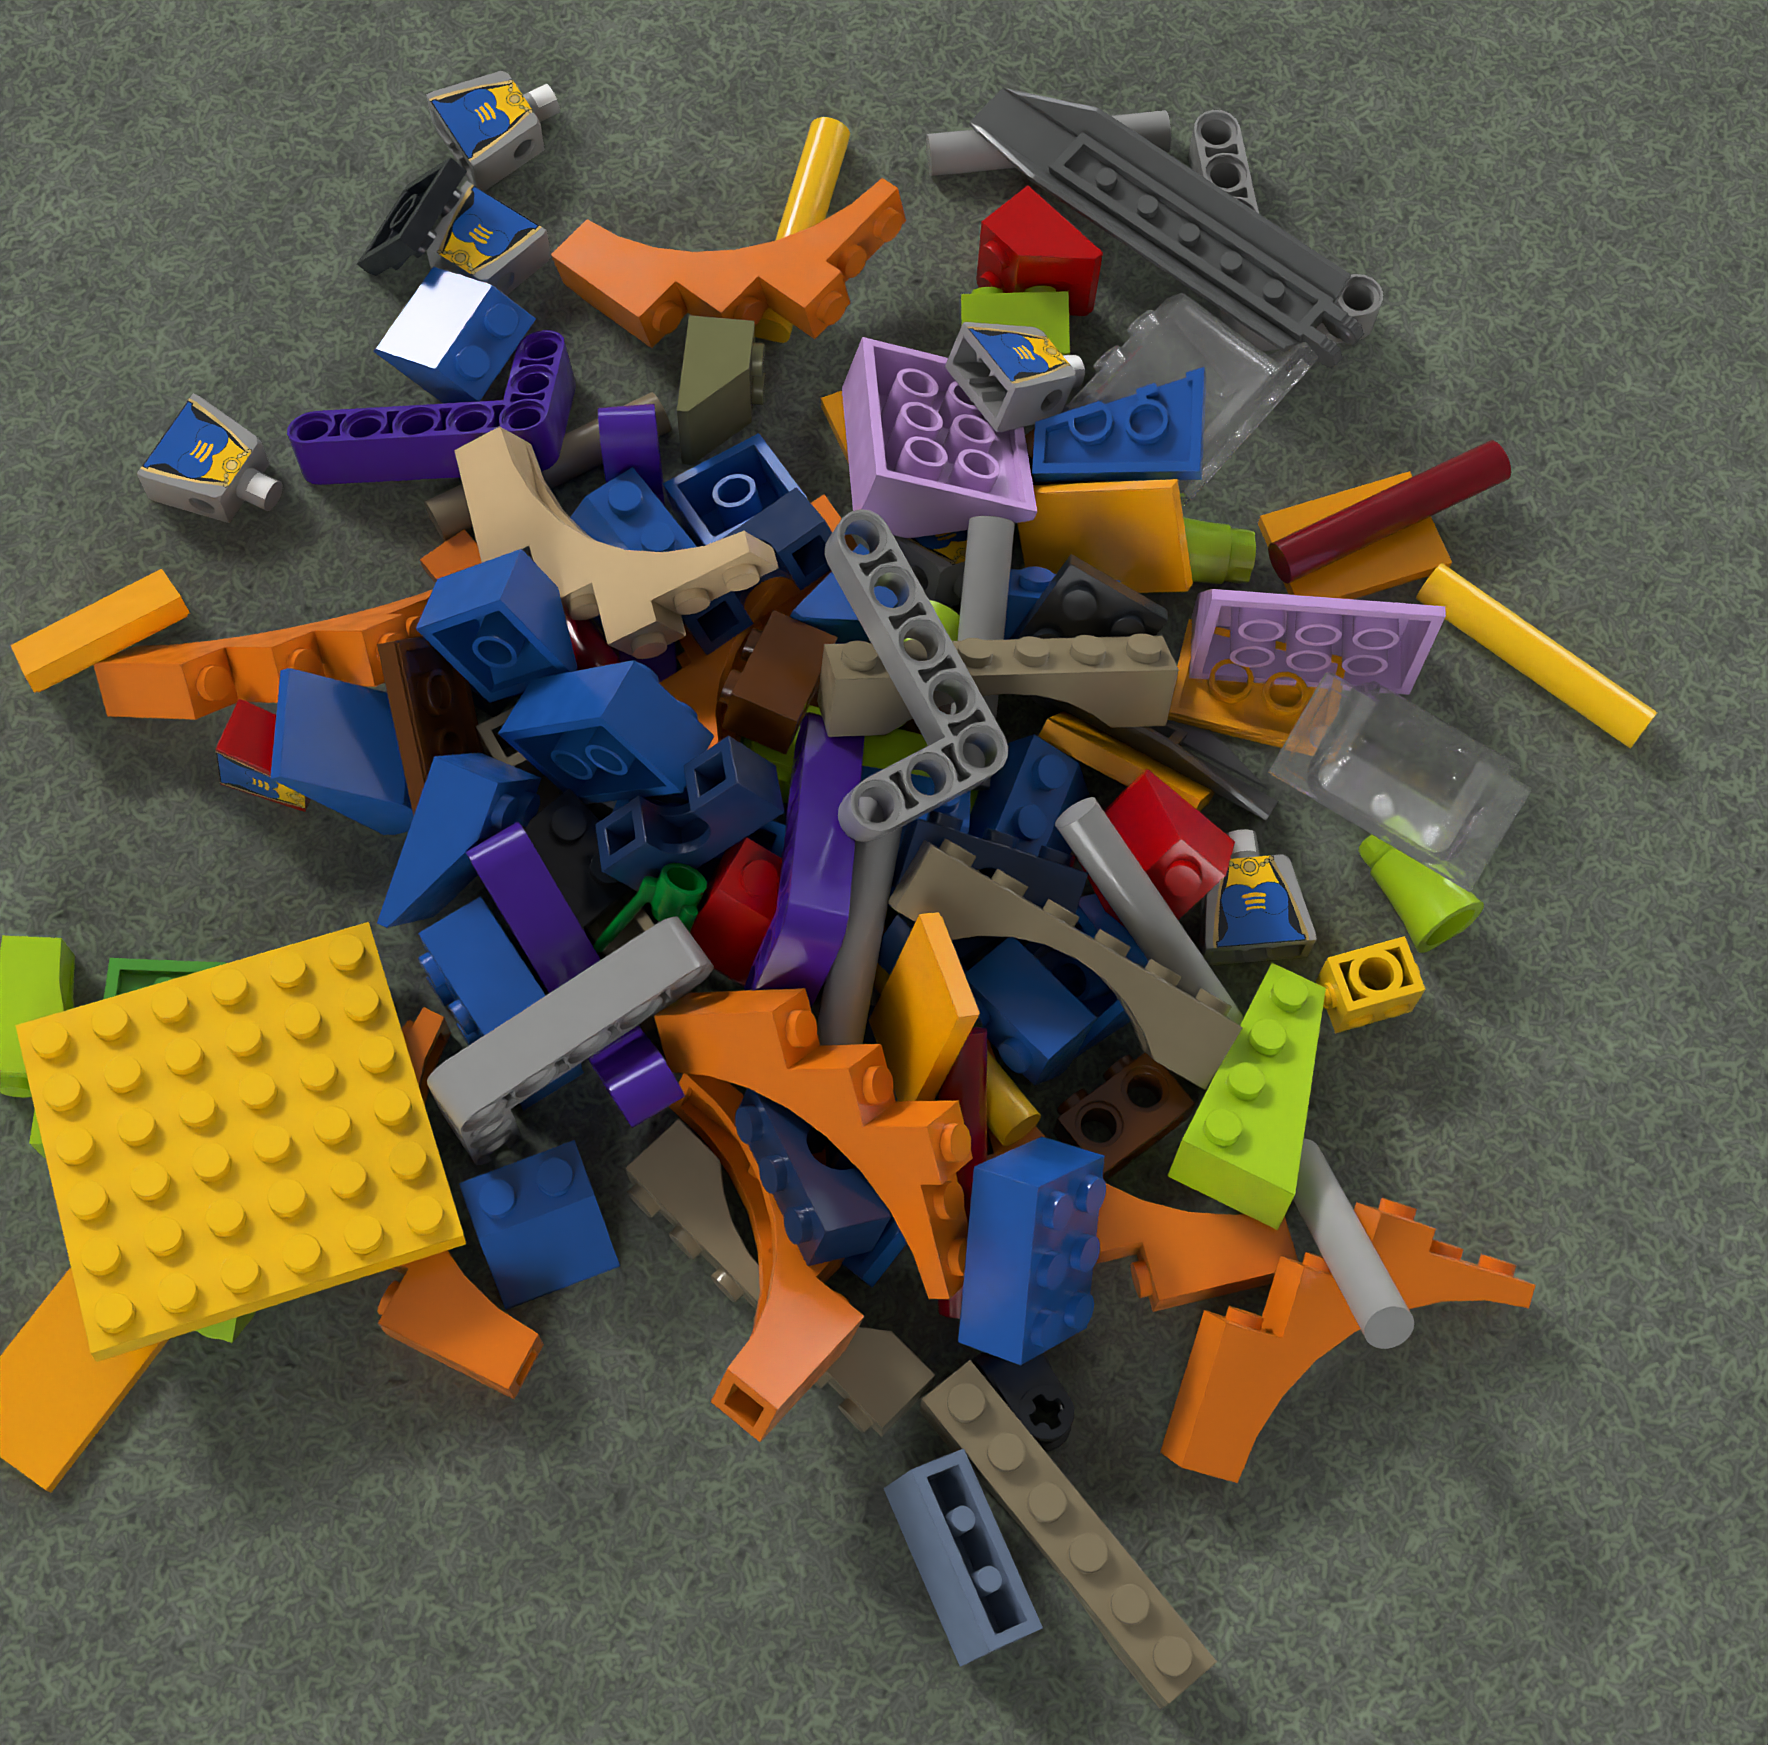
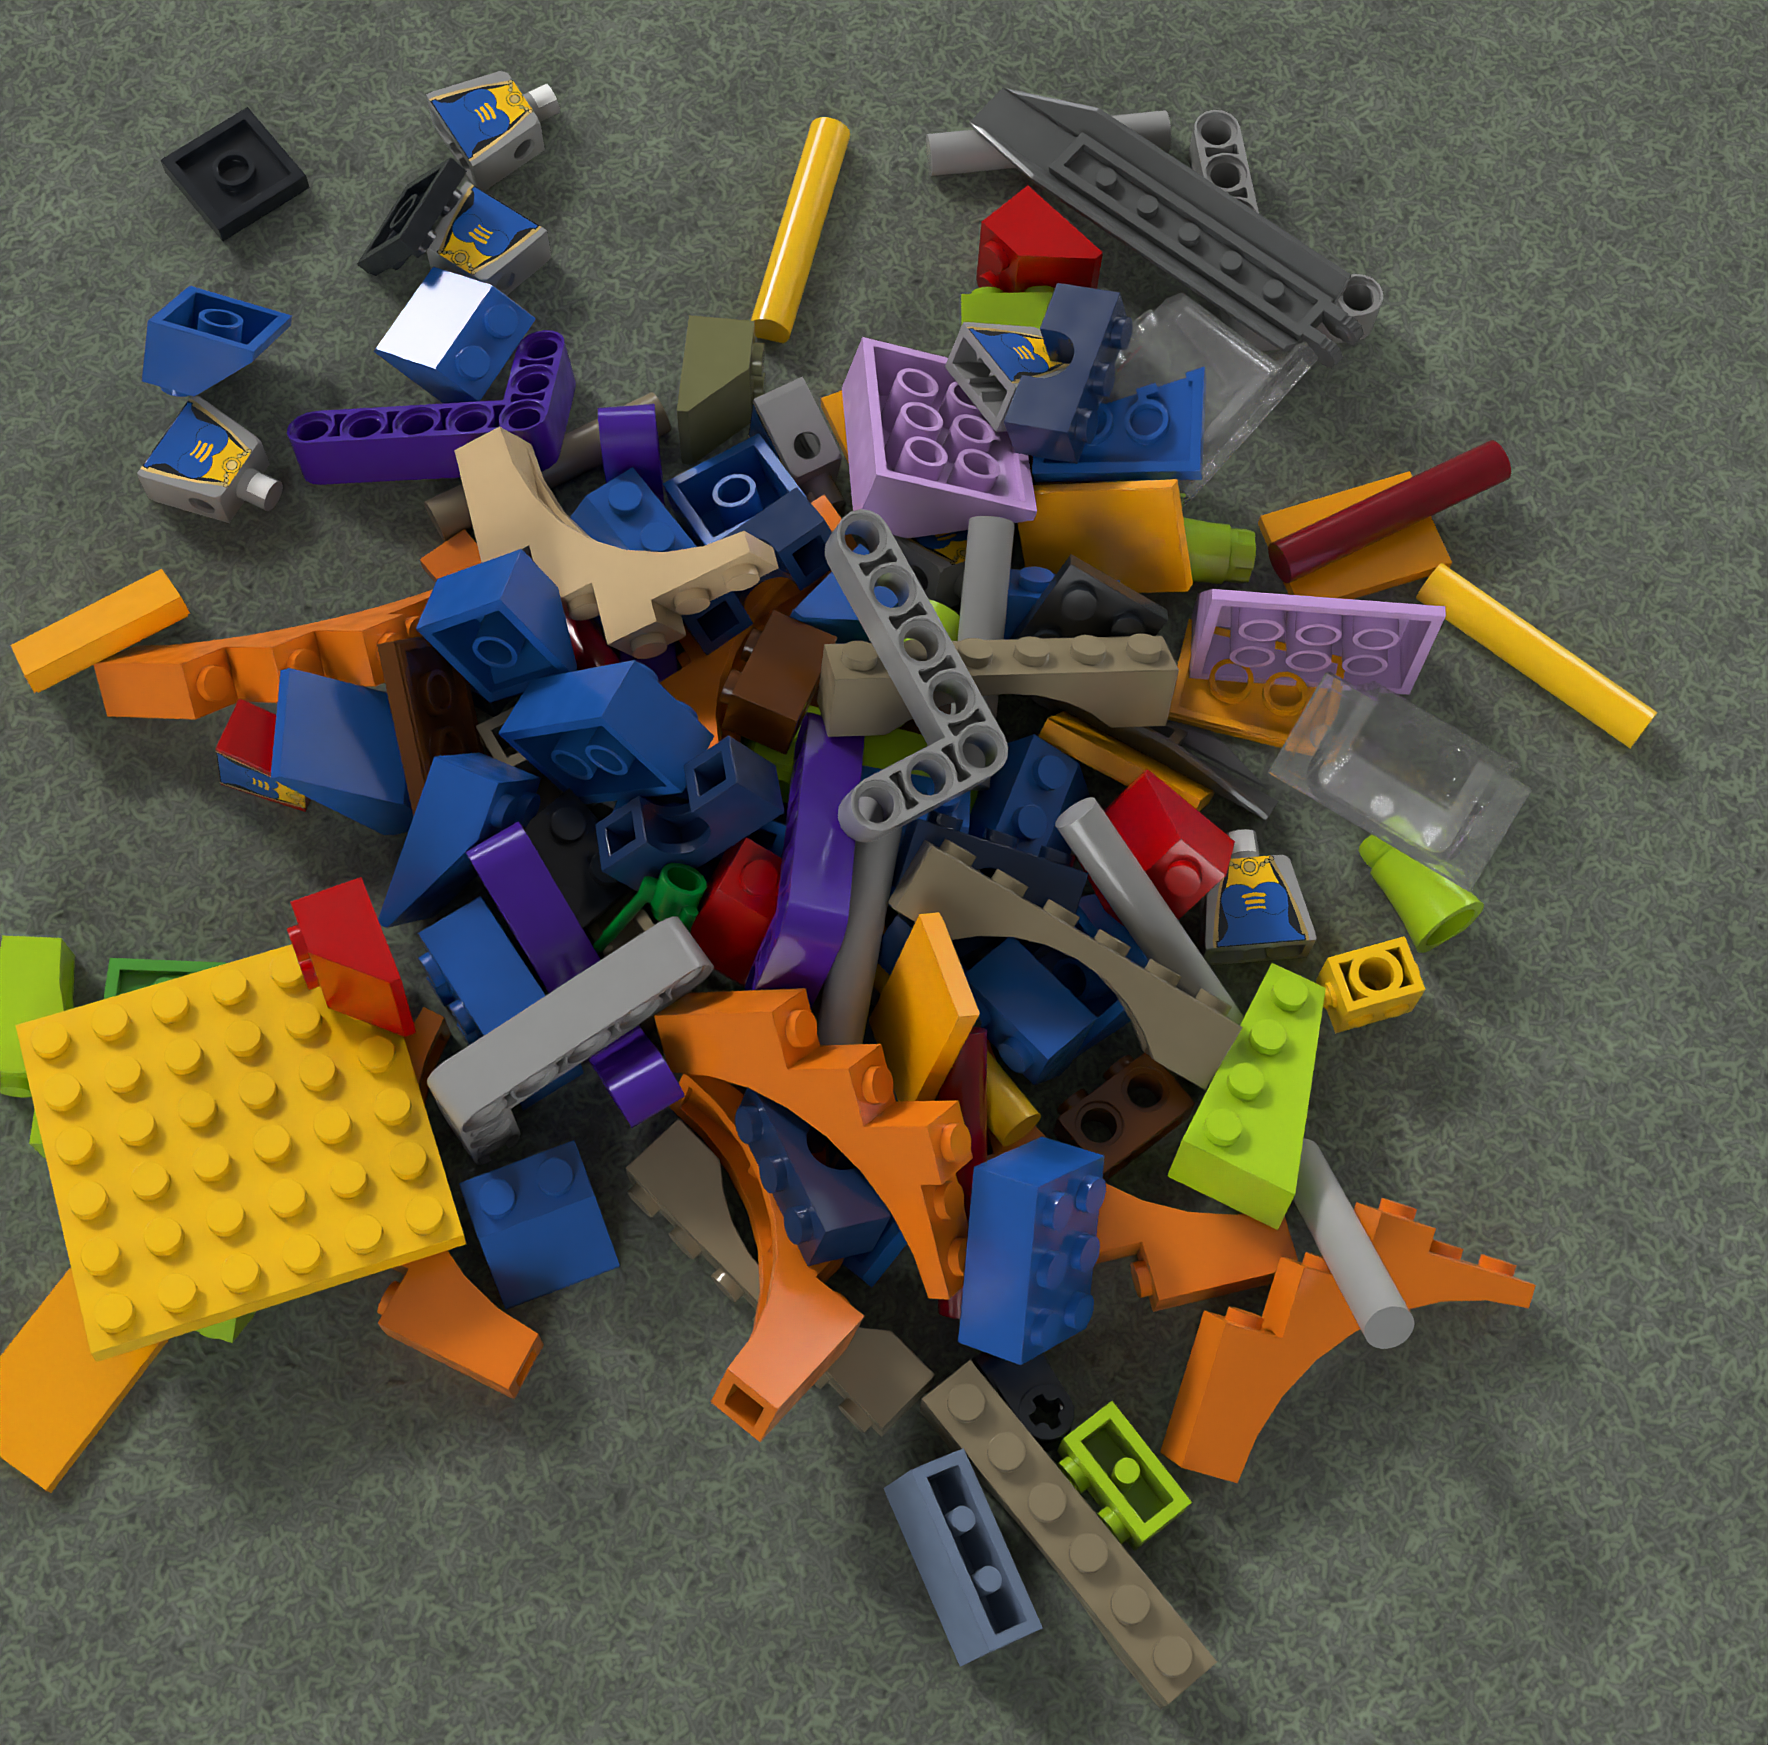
orange arch [551,178,906,348] -> none
none -> blue slope [142,286,292,397]
none -> black plate [161,107,310,241]
none -> red slope [286,877,416,1037]
none -> light grey torso [748,376,845,511]
none -> dark blue arch [1004,283,1133,464]
none -> lime brick [1057,1401,1192,1551]

